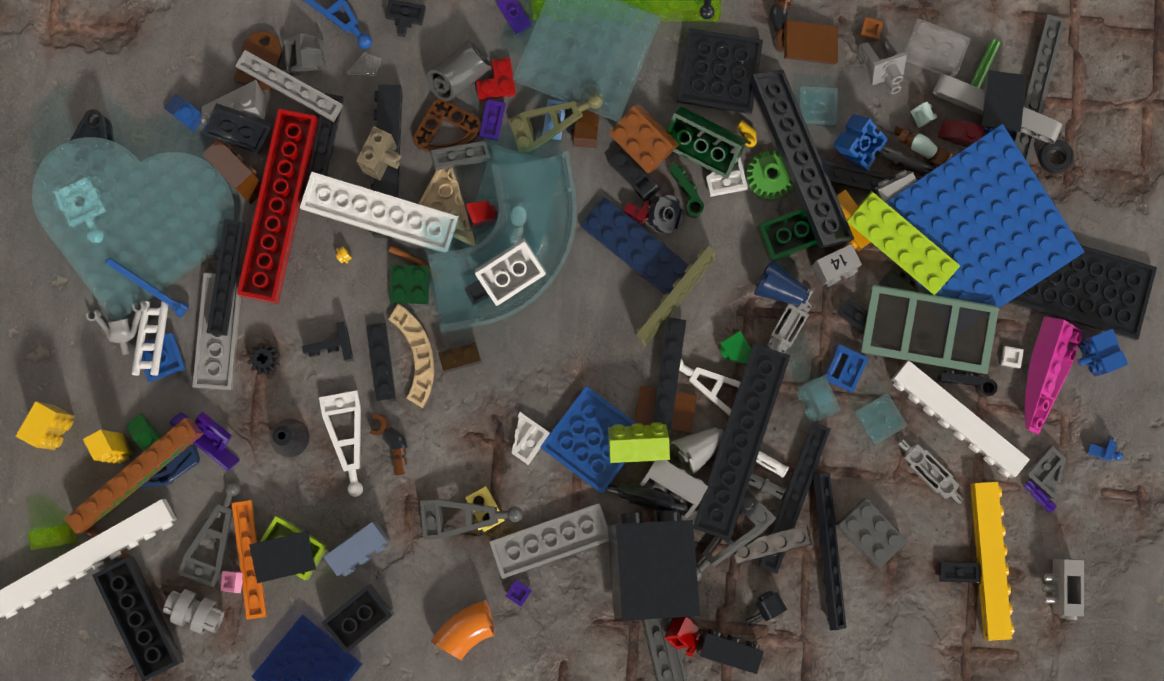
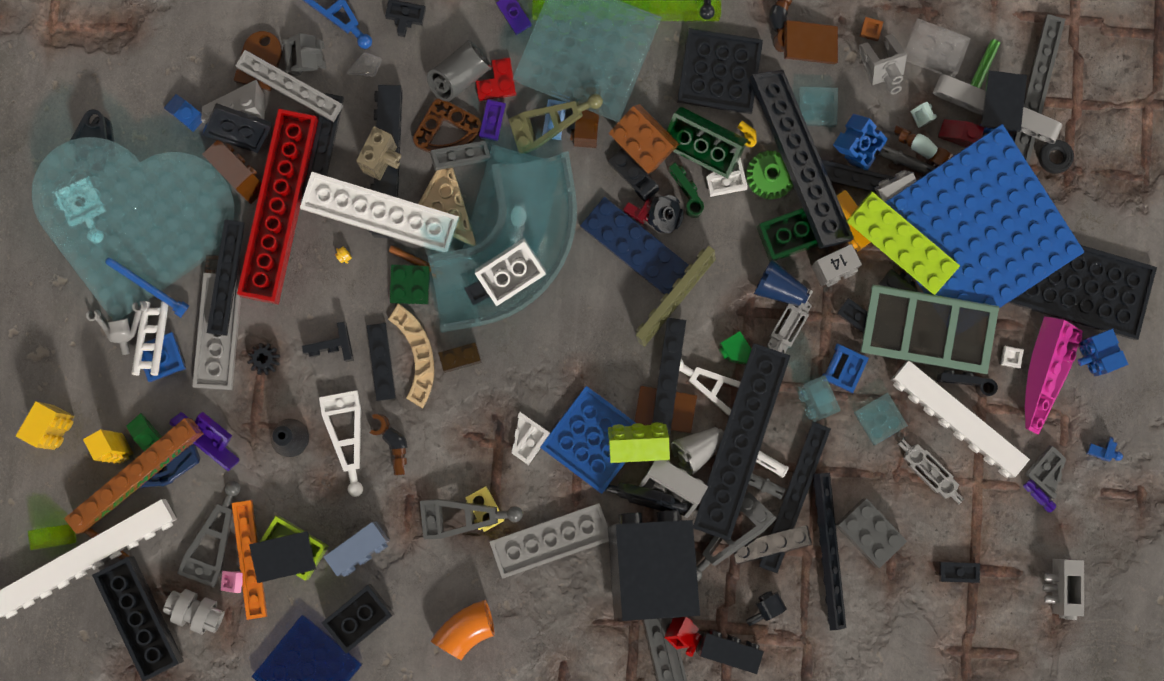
red slope [466,200,498,229] -> none
dark purple plate [505,580,532,607] -> none
yellow brick [970,482,1014,641] -> none

